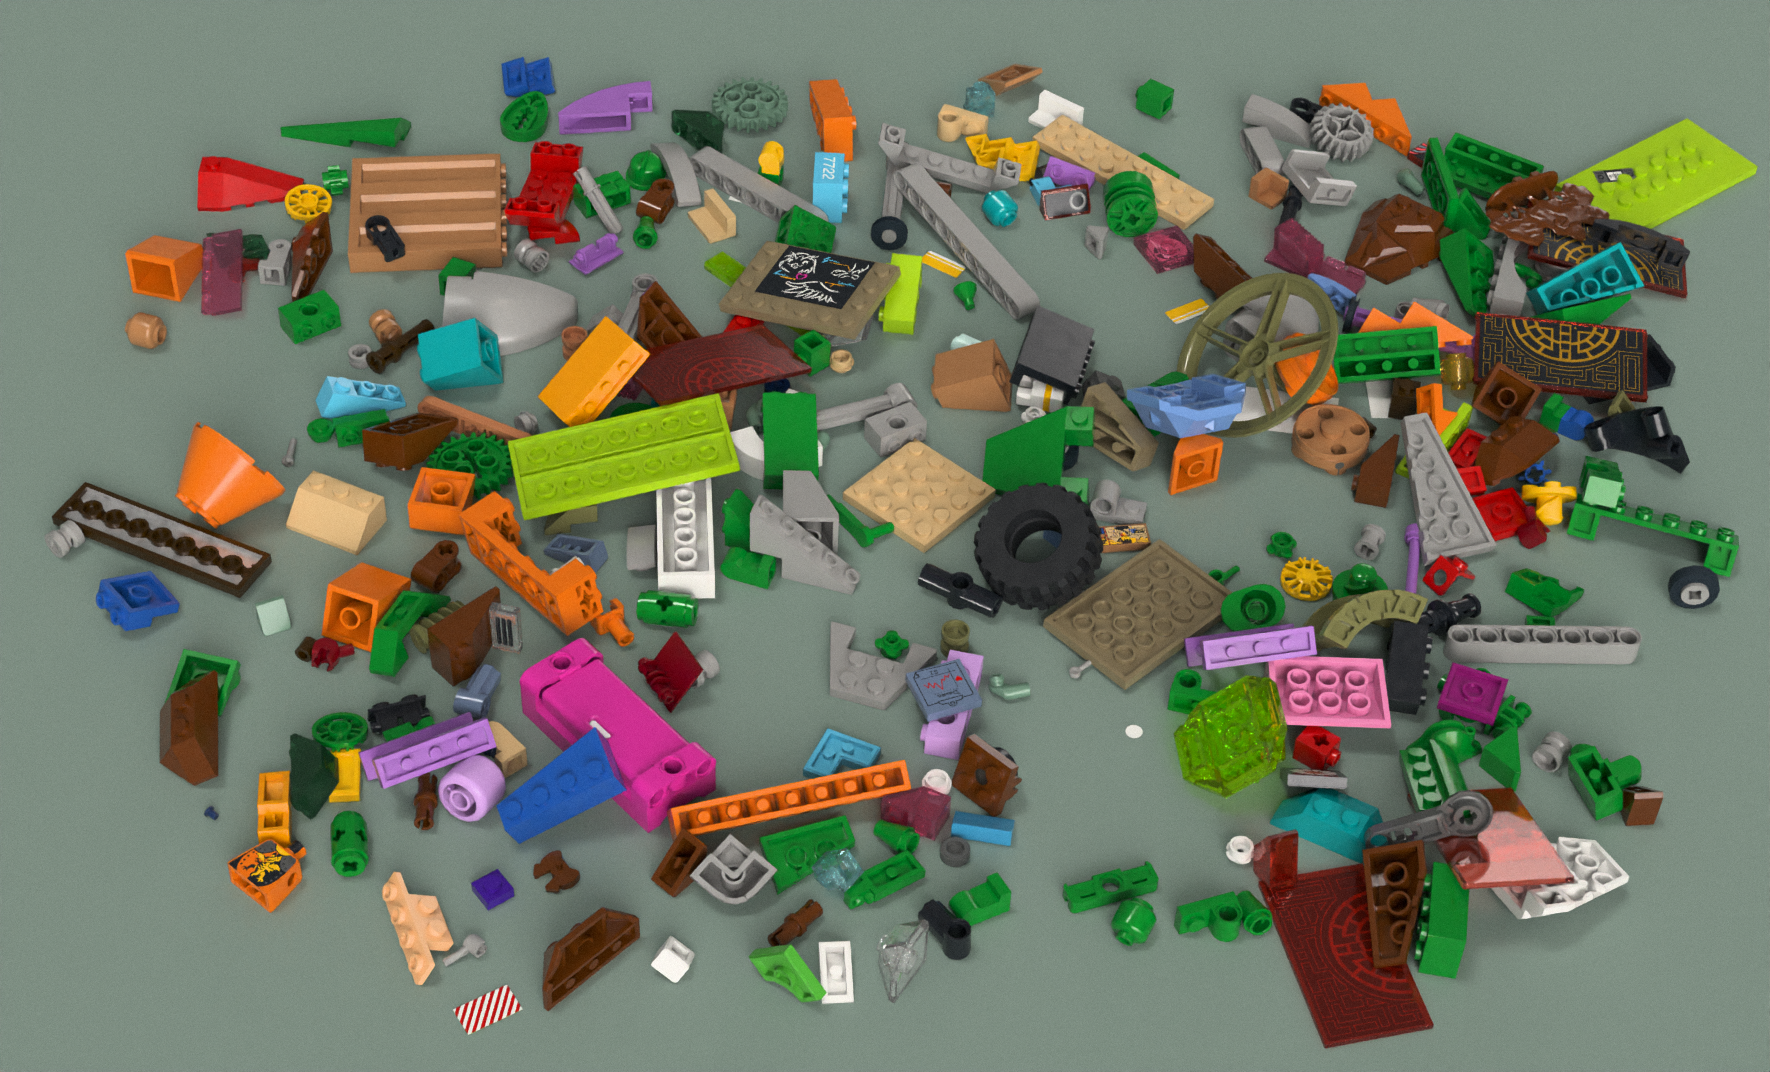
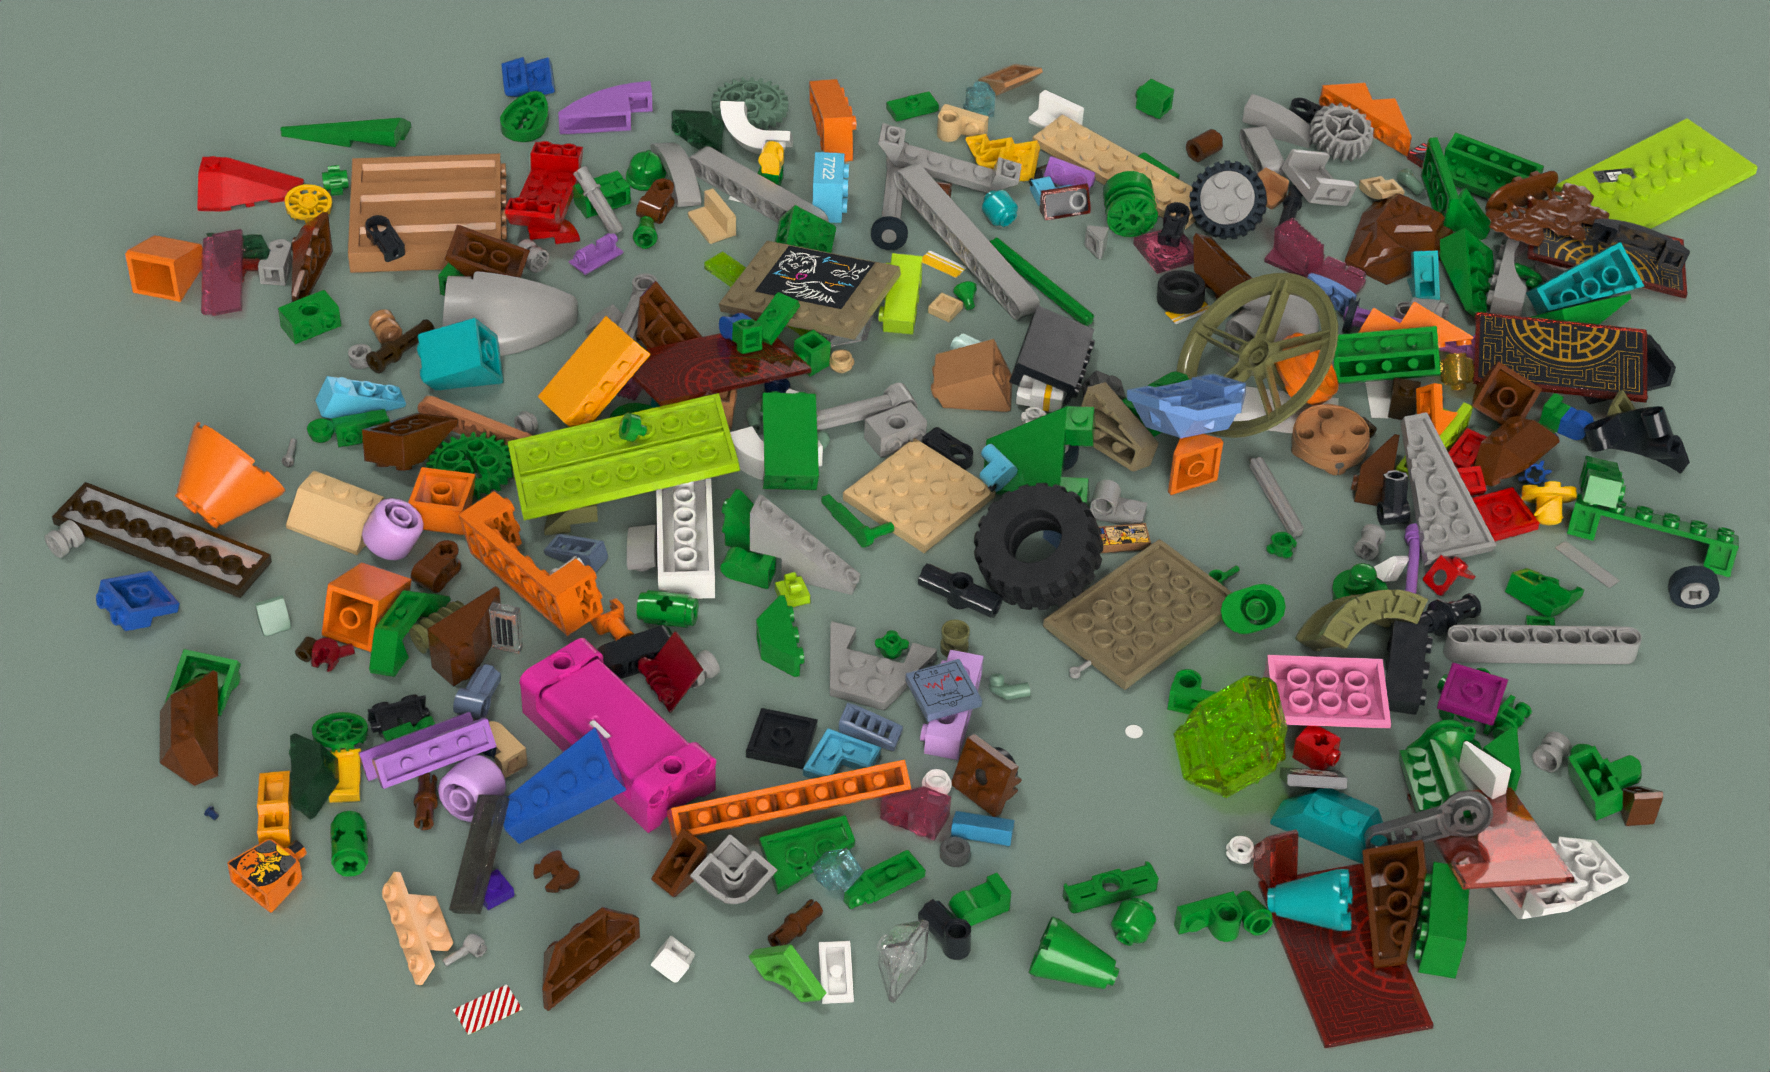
medium nougat head [125,312,167,349] -> none
nougat wheel [562,326,587,361] -> none
light grey slope [783,470,839,555] -> none
green cone [873,819,920,854] -> none
fence [1184,623,1317,670] -> none
yellow wheel [1280,557,1333,601] -> none
dark red piece [1518,506,1551,549] -> none
none -> lavender head [362,498,424,561]
none -> reddish brown slope [445,224,530,279]
none -> clear smoke tile [449,795,510,914]
none -> black beam [597,626,673,679]
none -> green tile [619,413,647,442]
none -> green leg [719,313,763,354]
none -> white arch [720,101,793,155]
none -> black tile [746,708,818,769]
none -> green slope [756,595,805,677]
none -> green plate [757,292,801,345]
none -> lime tile [775,572,810,607]
none -> sand blue slope [839,703,903,751]
none -> green plate [886,91,939,122]
none -> black piece [922,427,973,470]
none -> tan tile [928,293,963,322]
none -> medium azure piece [979,444,1018,493]
none -> green axle [990,238,1094,326]
none -> green cone [1028,917,1120,989]
none -> black piece [1157,202,1190,247]
none -> black tyre [1157,270,1206,314]
none -> reddish brown brick [1186,129,1223,162]
none -> wheel [1189,160,1267,240]
none -> light grey axle [1249,456,1304,538]
none -> teal cone [1267,869,1353,931]
none -> tan slope [1359,176,1404,200]
none -> white slope [1374,556,1409,582]
none -> black piece [1377,470,1410,525]
none -> teal slope [1407,251,1440,300]
none -> white slope [1459,741,1511,799]
none -> light grey sticker [1555,541,1620,588]

